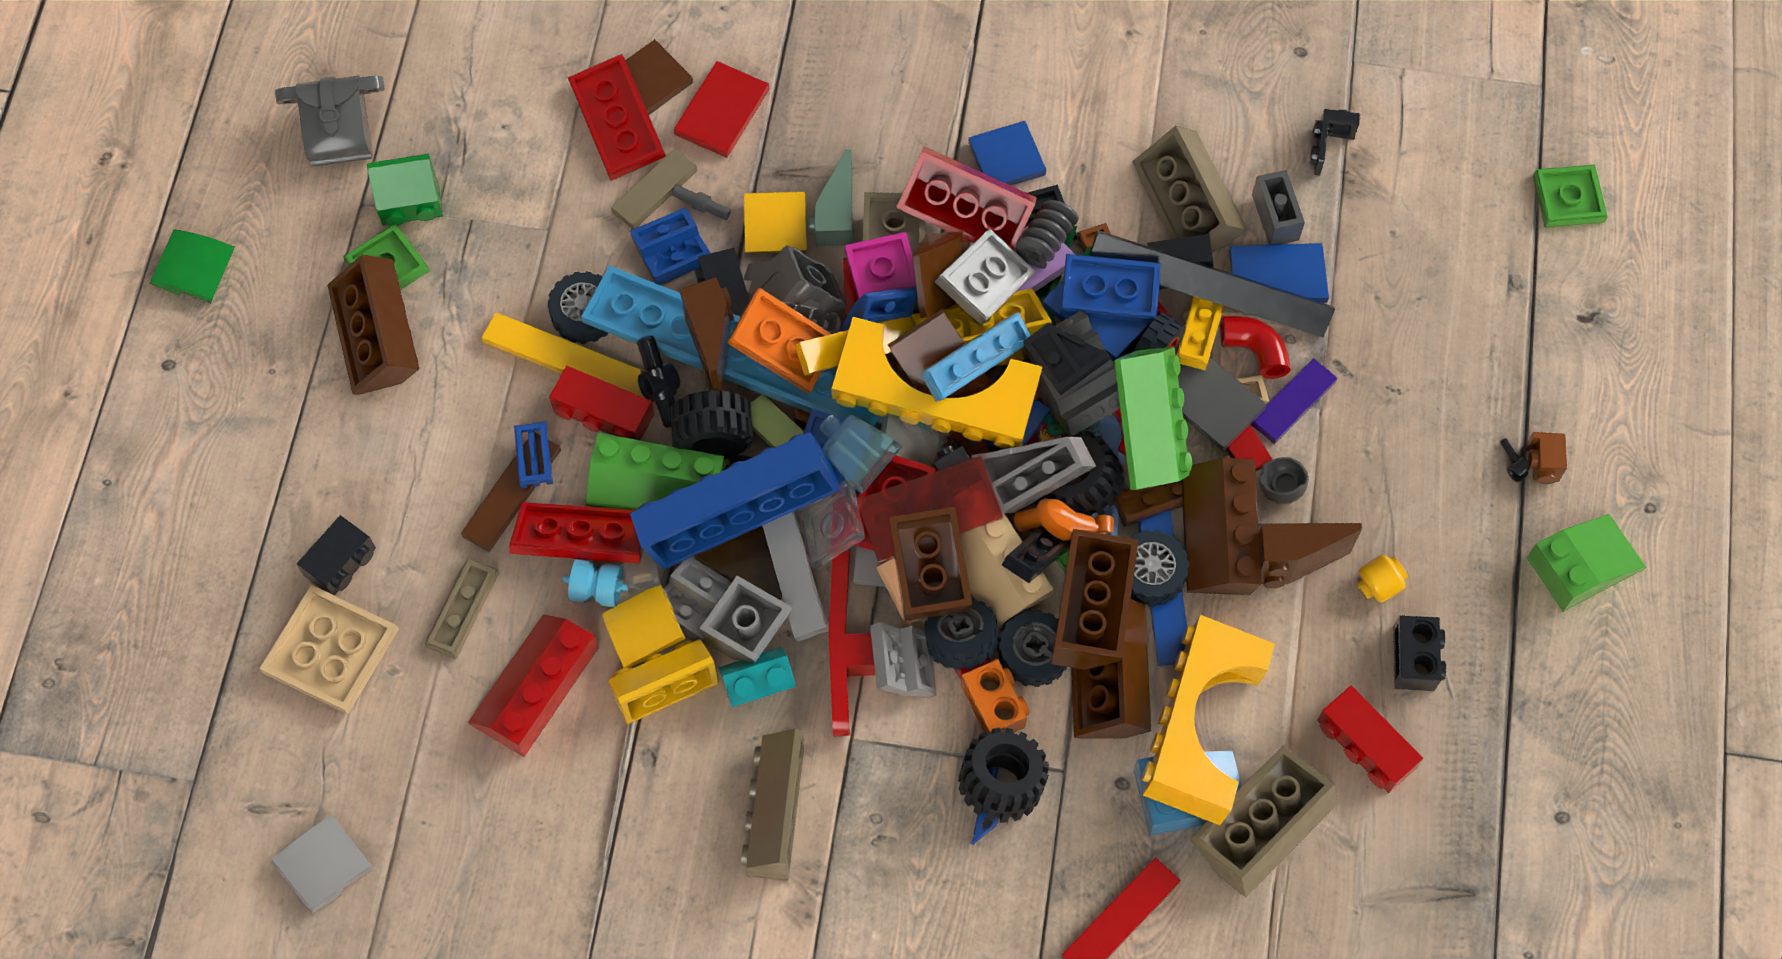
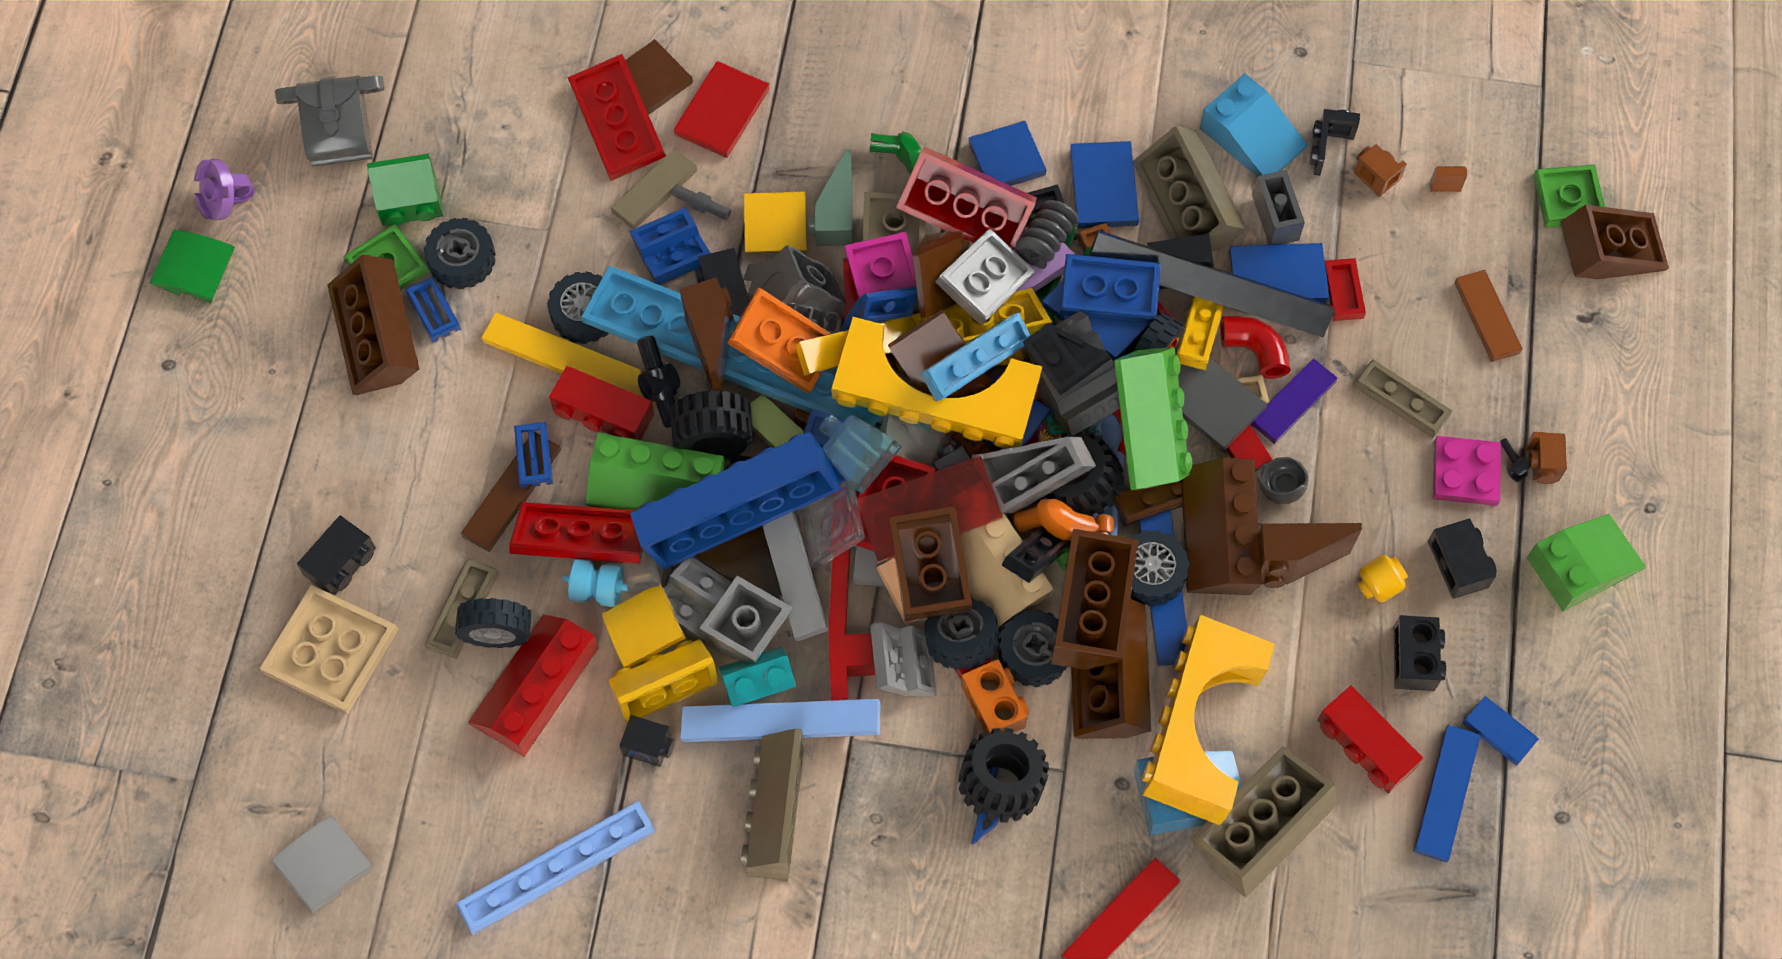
none -> medium lavender tile [194,159,255,220]
none -> blue tile [405,276,461,343]
none -> black wheel [424,218,496,289]
none -> black wheel [455,598,531,648]
none -> light blue tile [456,801,655,935]
none -> black brick [619,715,675,767]
none -> light blue tile [680,699,881,742]
none -> green arm [870,131,922,176]
none -> blue tile [1070,141,1139,228]
none -> dark azure slope [1199,73,1307,176]
none -> red tile [1325,258,1366,321]
none -> dark orange brick [1354,144,1407,197]
none -> dark tan tile [1354,359,1452,438]
none -> blue tile [1414,725,1481,863]
none -> black brick [1427,518,1497,599]
none -> dark orange tile [1430,166,1467,192]
none -> dark pink plate [1433,436,1501,506]
none -> dark orange tile [1454,270,1523,362]
none -> blue tile [1463,696,1539,766]
none -> reddish brown slope [1560,205,1669,279]

